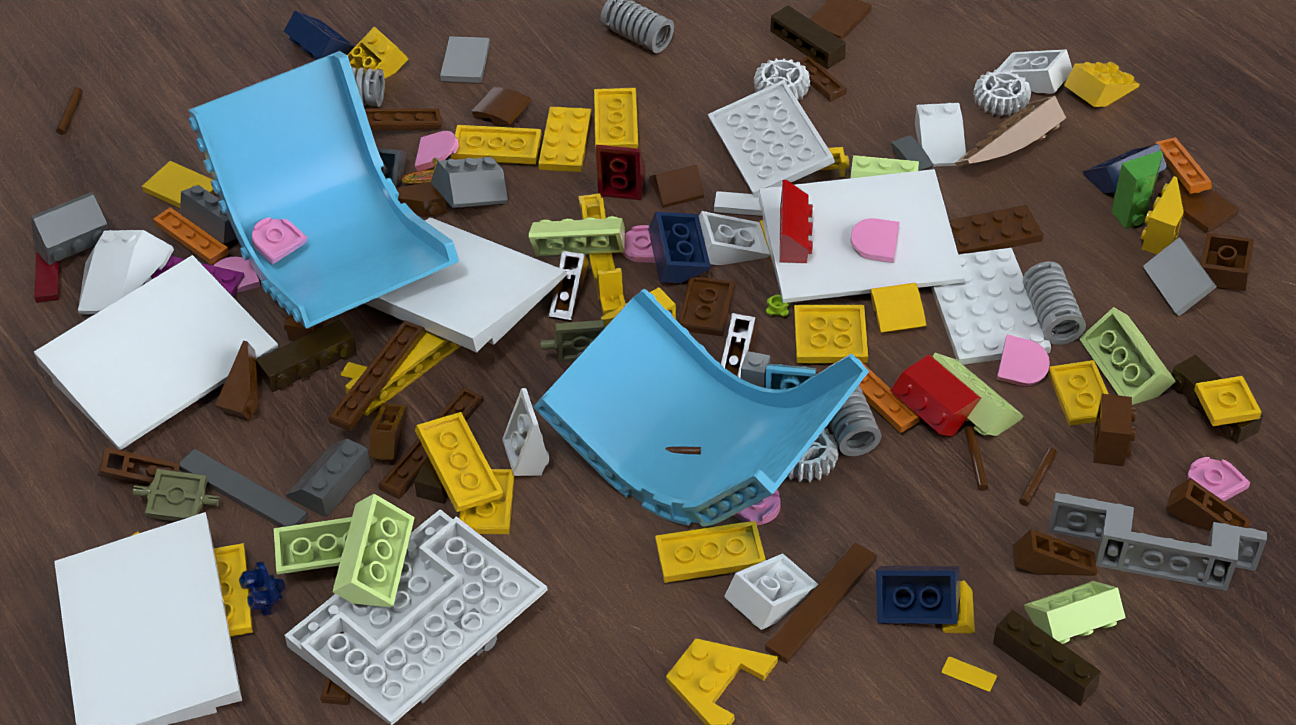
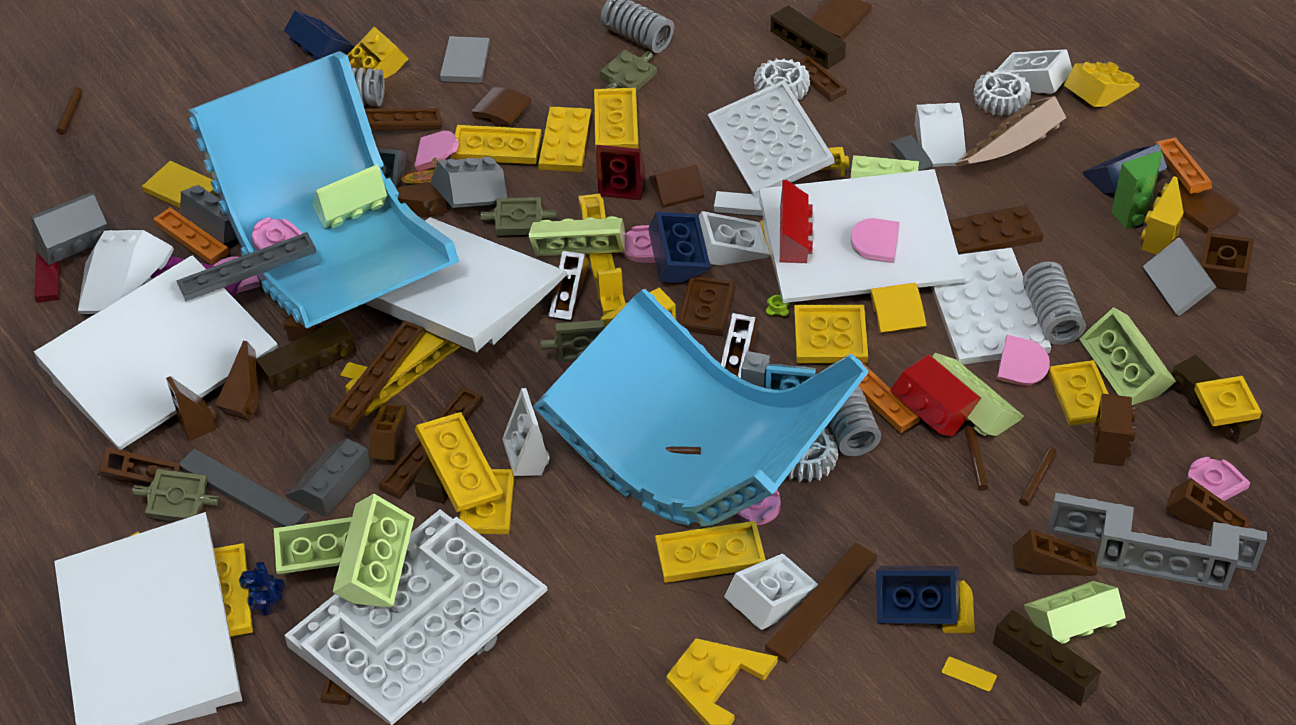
none -> reddish brown slope [166,376,217,441]
none -> dark grey tile [176,232,317,302]
none -> yellowish green slope [312,165,387,229]
none -> olive plate [481,197,556,236]
none -> olive plate [600,50,657,92]

